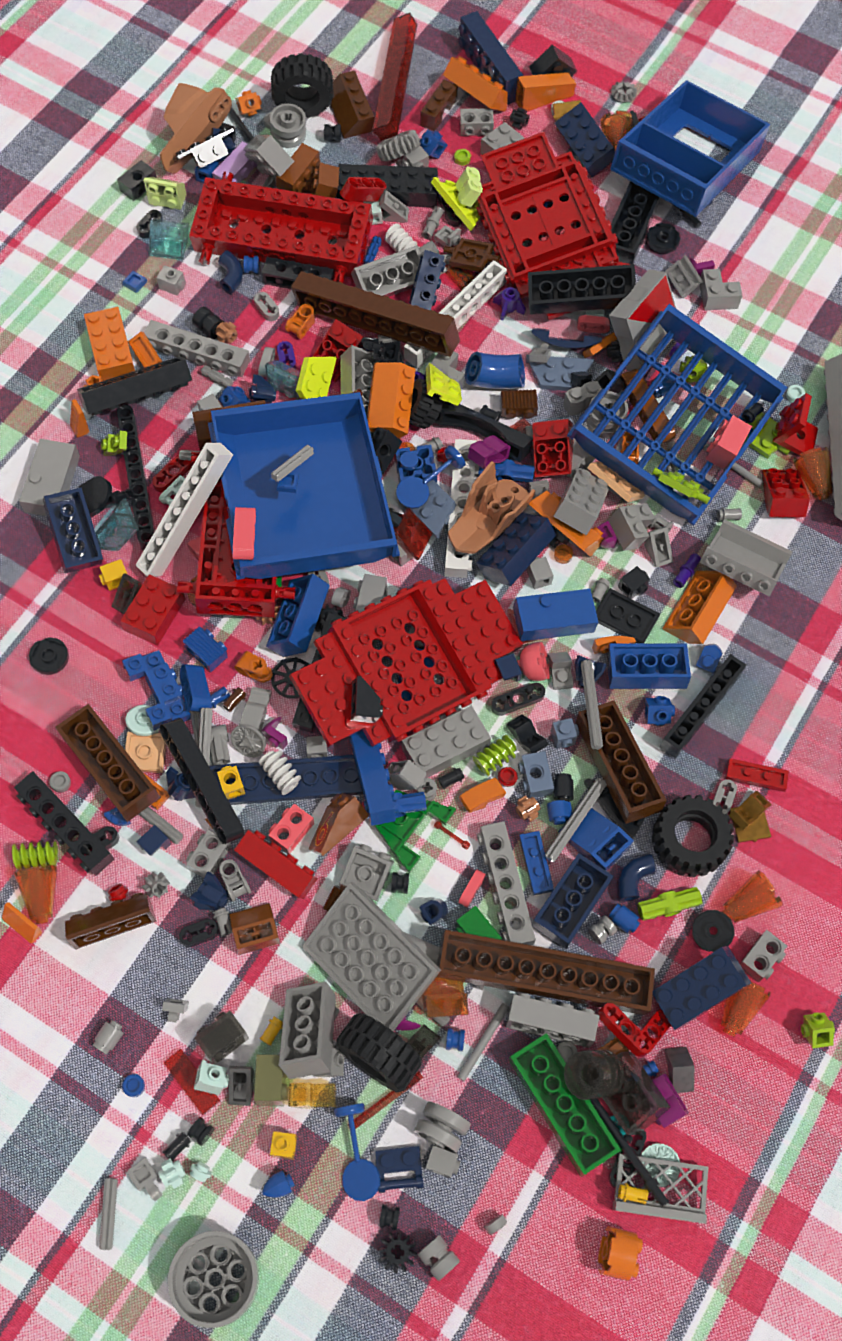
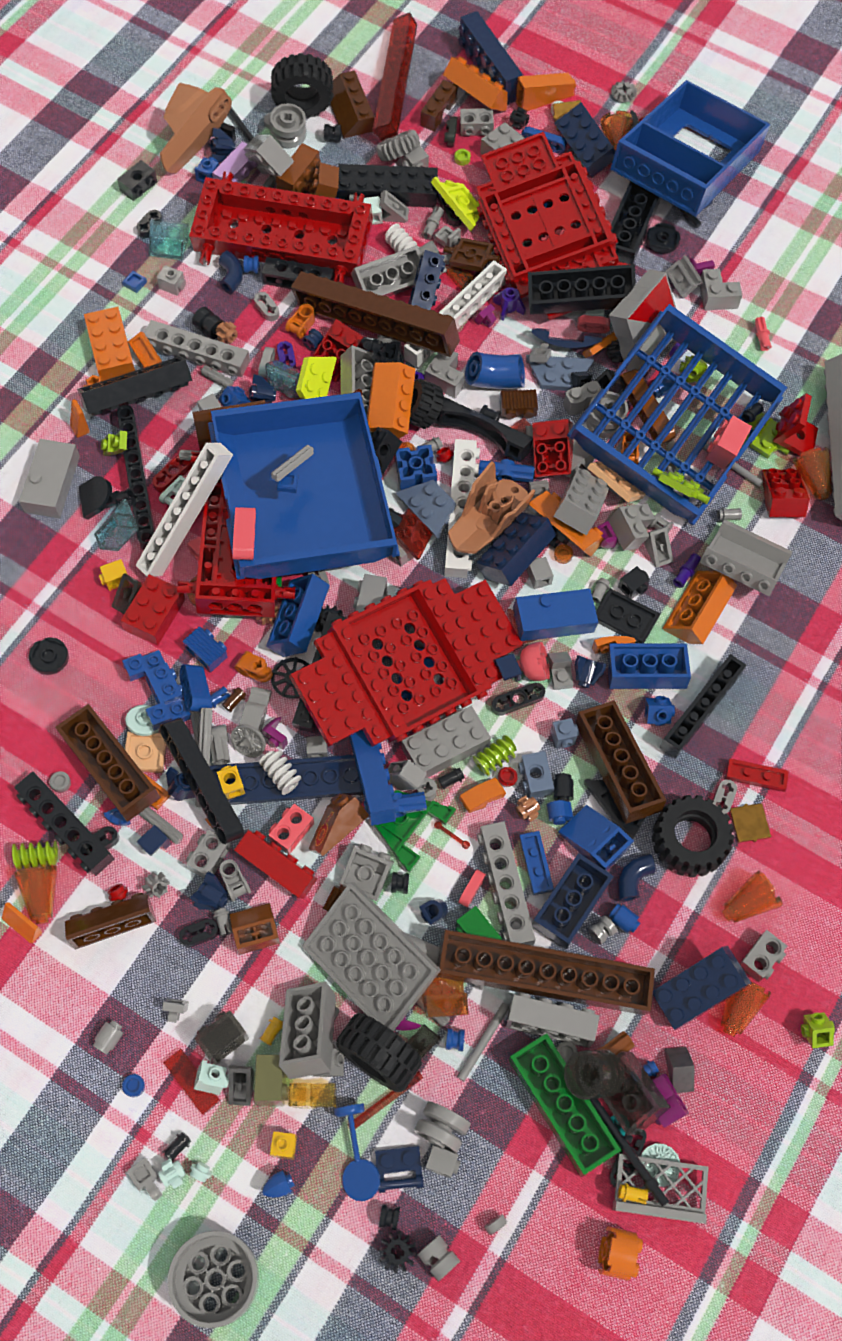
dark blue brick [43,488,103,573] -> none
light grey axle [99,1178,118,1250] -> none
yellowish green slope [144,177,187,210] -> none
bracket [173,127,235,169] -> none
black wheel [187,1117,215,1146] -> none
orange brick [235,90,262,116] -> none
light grey beam [331,587,351,607] -> none
red beam [340,177,387,202] -> none
black slope [351,676,383,723] -> none
blue axle [364,236,382,264] -> none
blue piece [396,445,466,509] -> none
blue tile [400,451,418,471] -> none
blue brick [420,129,448,159] -> none
neon yellow wing [426,363,462,406] -> none
yellowish green brick [456,166,483,207] -> none
magenta brick [468,435,511,469] -> none
black slope [506,714,548,754] -> none
black brick [529,44,577,77] -> none
light grey axle [545,778,606,862] -> none
light grey axle [581,660,603,750] -> none
red beam [598,1003,671,1058] -> none
lime piece [637,887,703,921] -> none
black plate [692,910,735,952] -> none
blue plate [696,644,723,673] -> none
pearl gold slope [729,791,772,830] -> none
light aqua tile [786,385,805,403] -> none
none -> dark blue wheel [302,328,323,351]
none -> pearl dark grey plate [444,116,457,147]
none -> magenta tile [474,304,497,328]
none -> blue beam [521,127,567,154]
none -> coral axle [755,316,772,351]

